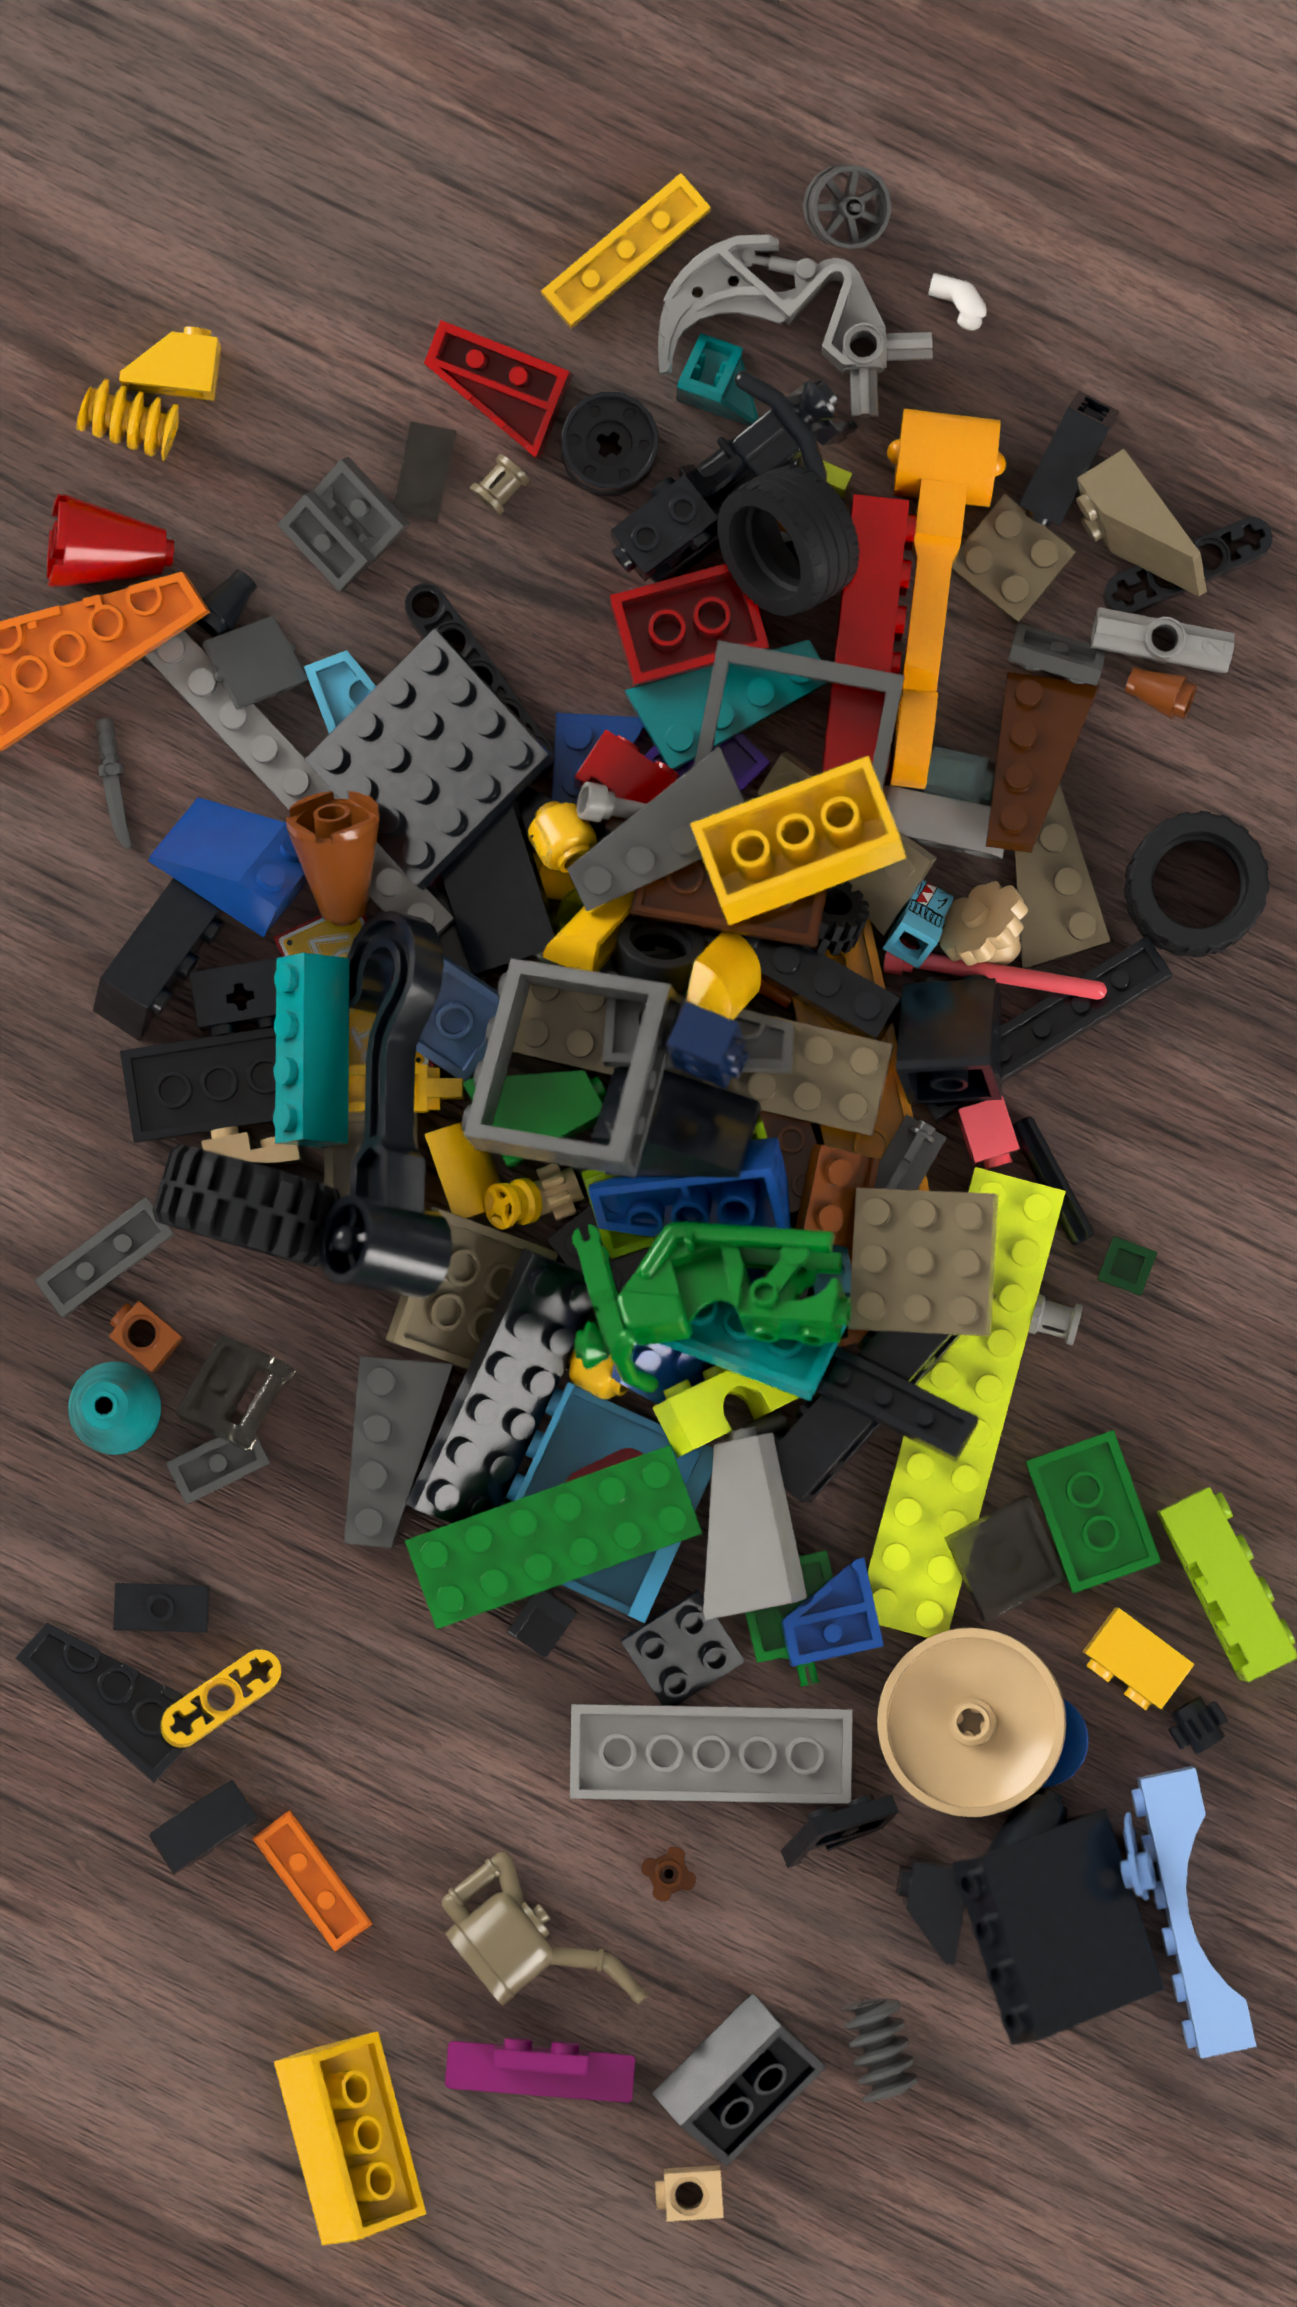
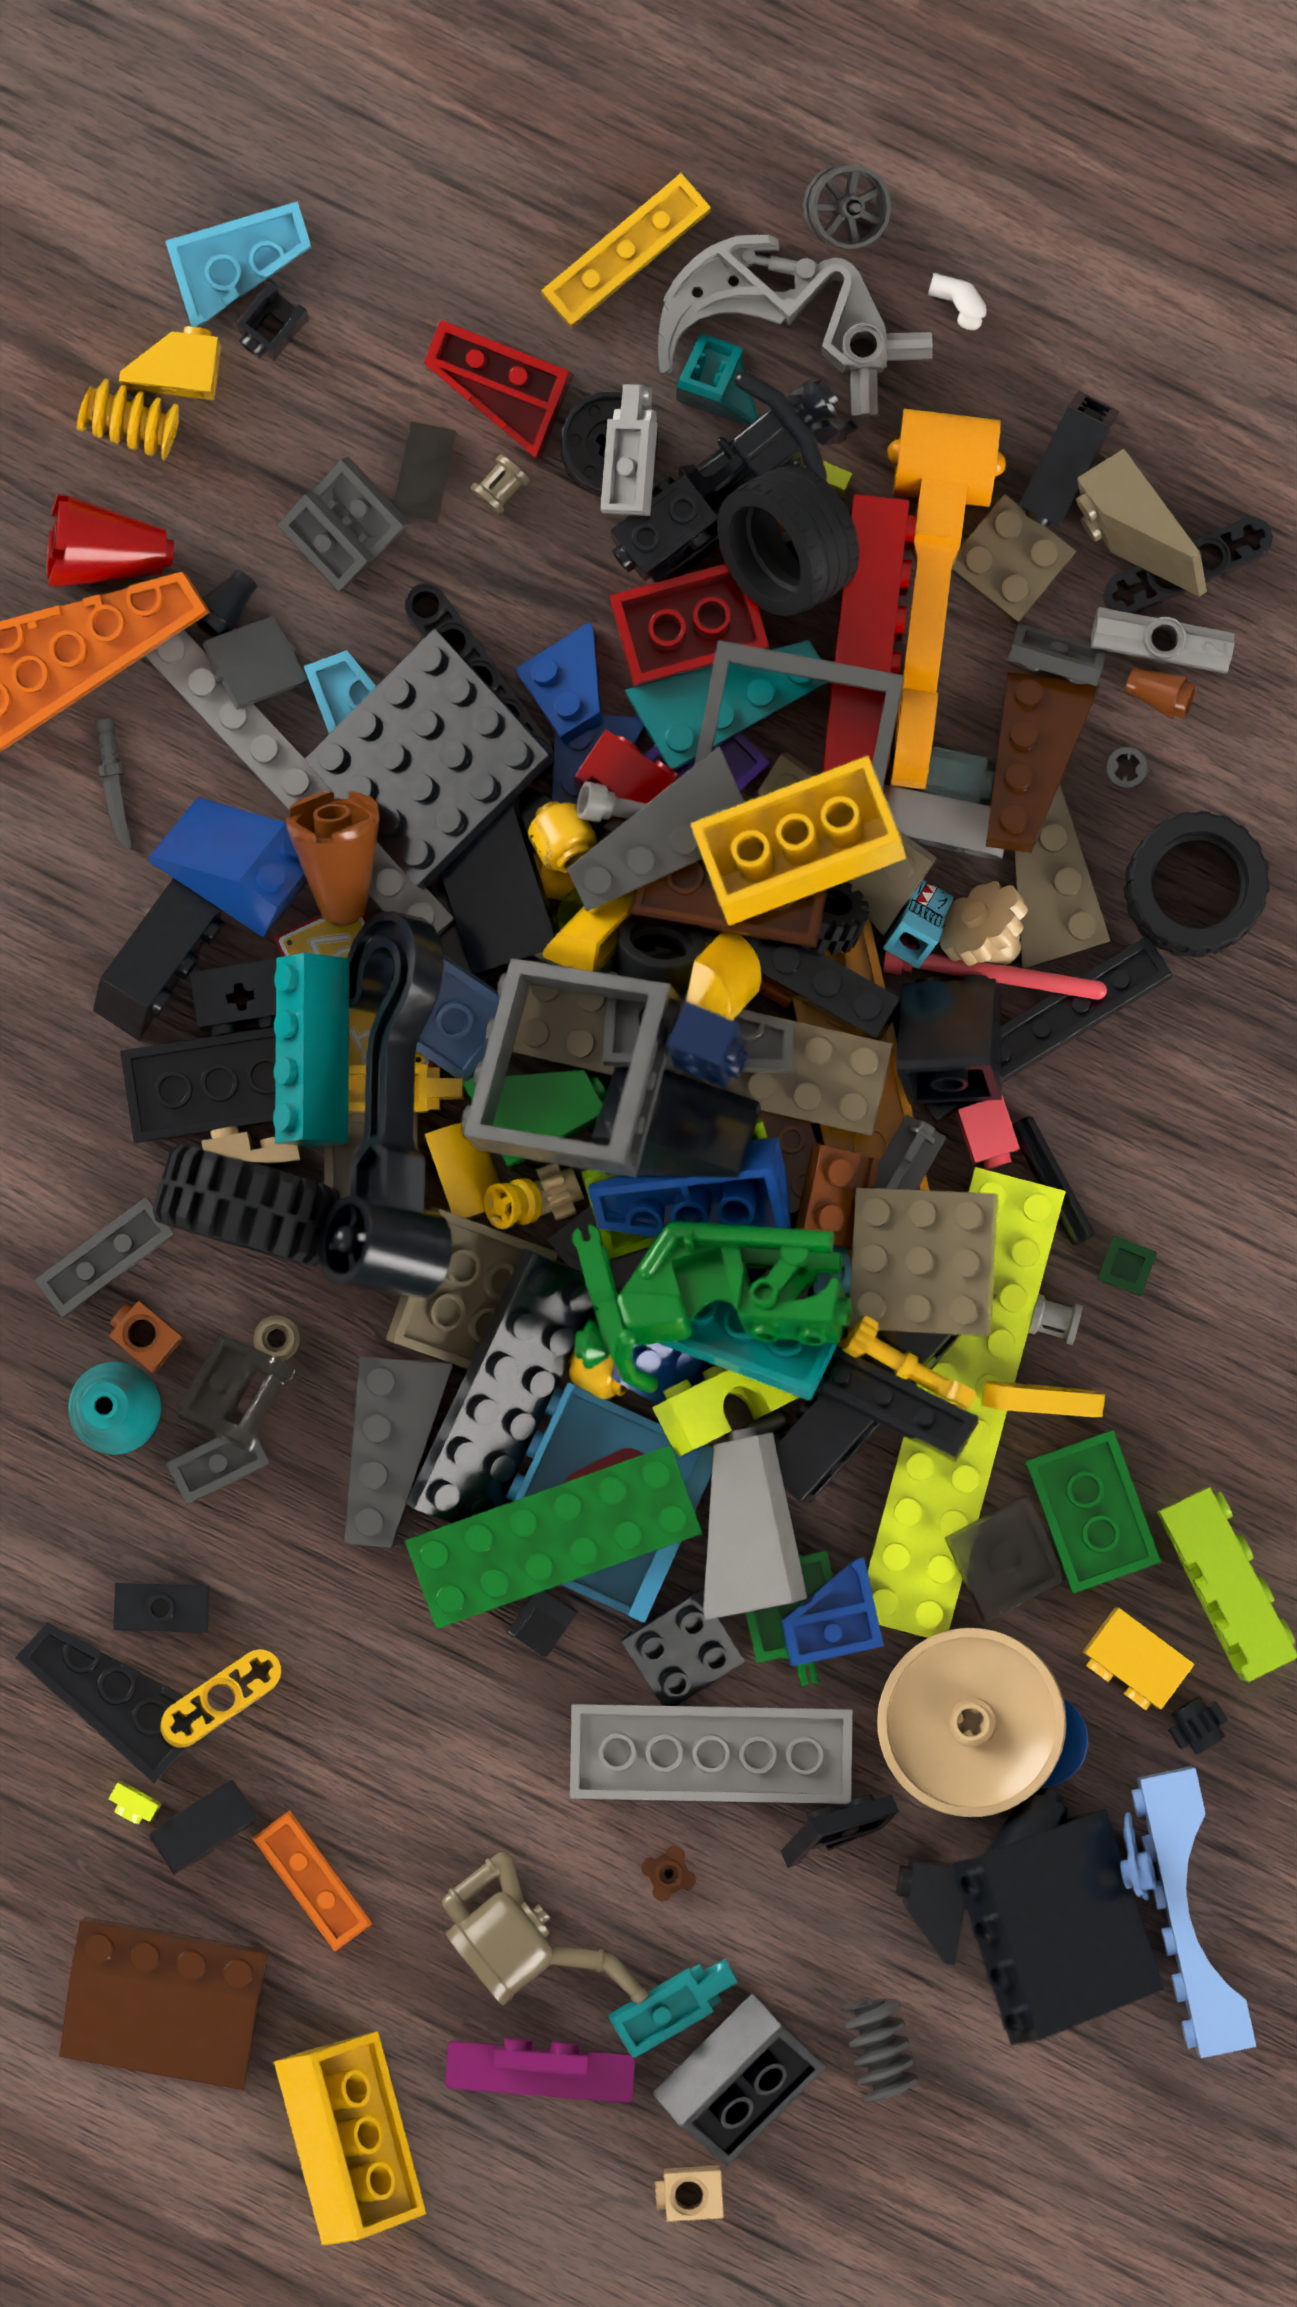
none -> reddish brown slope [59,1917,270,2090]
none -> neon yellow plate [109,1781,162,1825]
none -> medium azure wing [165,201,311,327]
none -> black window [236,281,309,360]
none -> dark tan plate [253,1315,300,1362]
none -> blue wing [515,622,603,745]
none -> light grey hinge [600,384,658,516]
none -> teal hinge [608,1959,738,2058]
none -> yellow piece [842,1315,977,1410]
none -> yellow beam [982,1381,1106,1417]
none -> dark grey bush [1106,747,1148,789]

